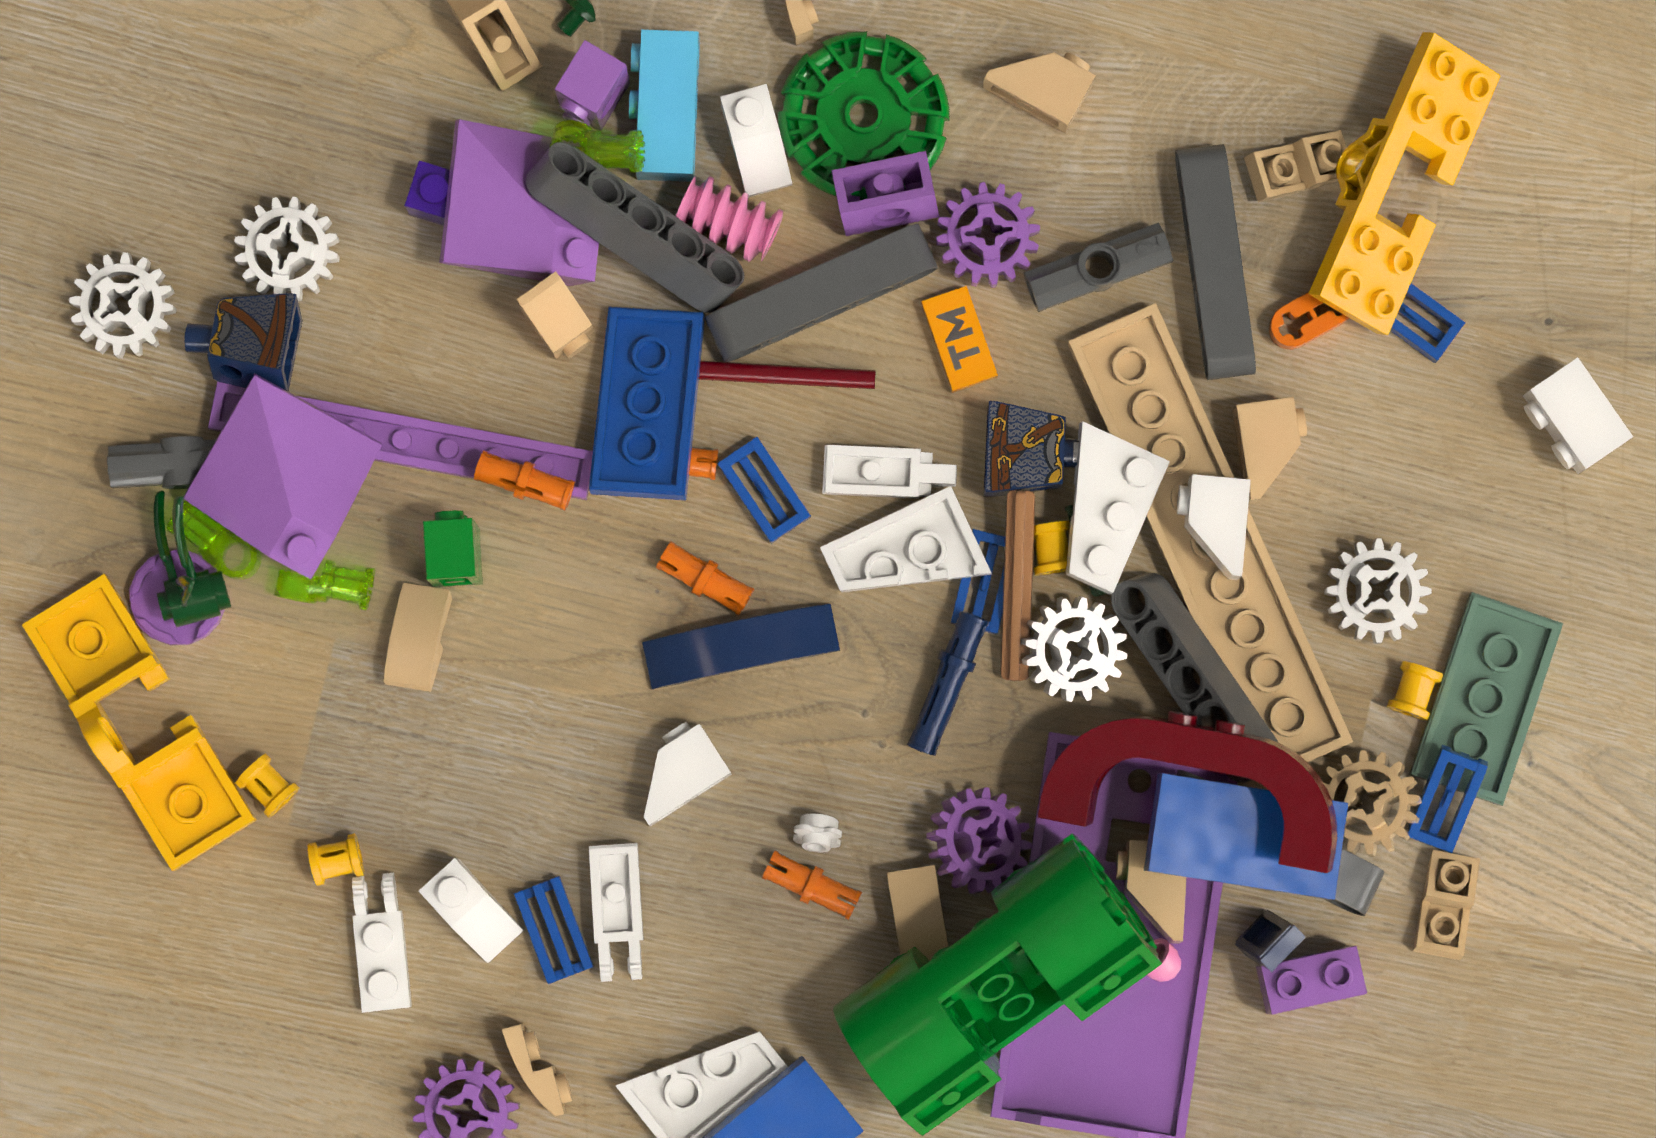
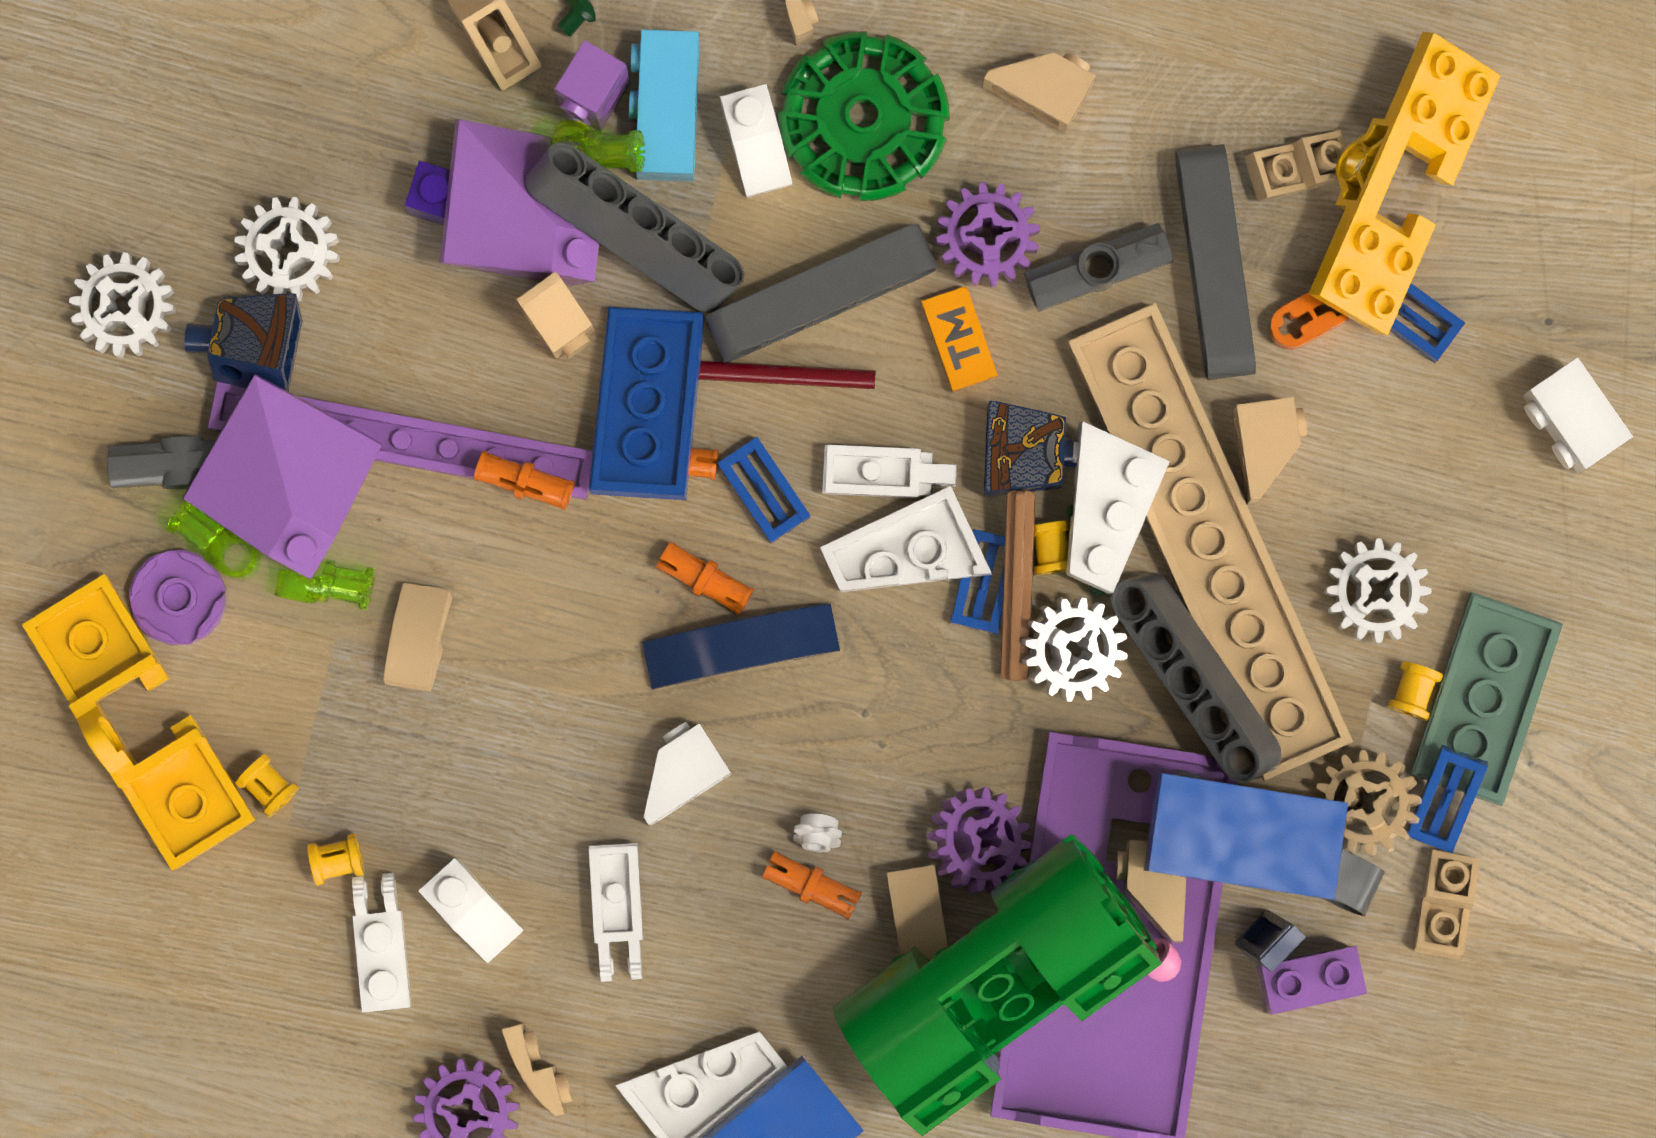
dark green plant [154,490,232,628] -> none
green brick [423,510,483,588] -> none
blue tile [514,876,594,984] -> none
bright pink piece [676,176,783,262] -> none
medium lavender brick [832,151,939,236] -> none
dark blue pin [907,610,989,756] -> none
dark red arch [1037,711,1337,873] -> none
white slope [1177,474,1250,580] -> none

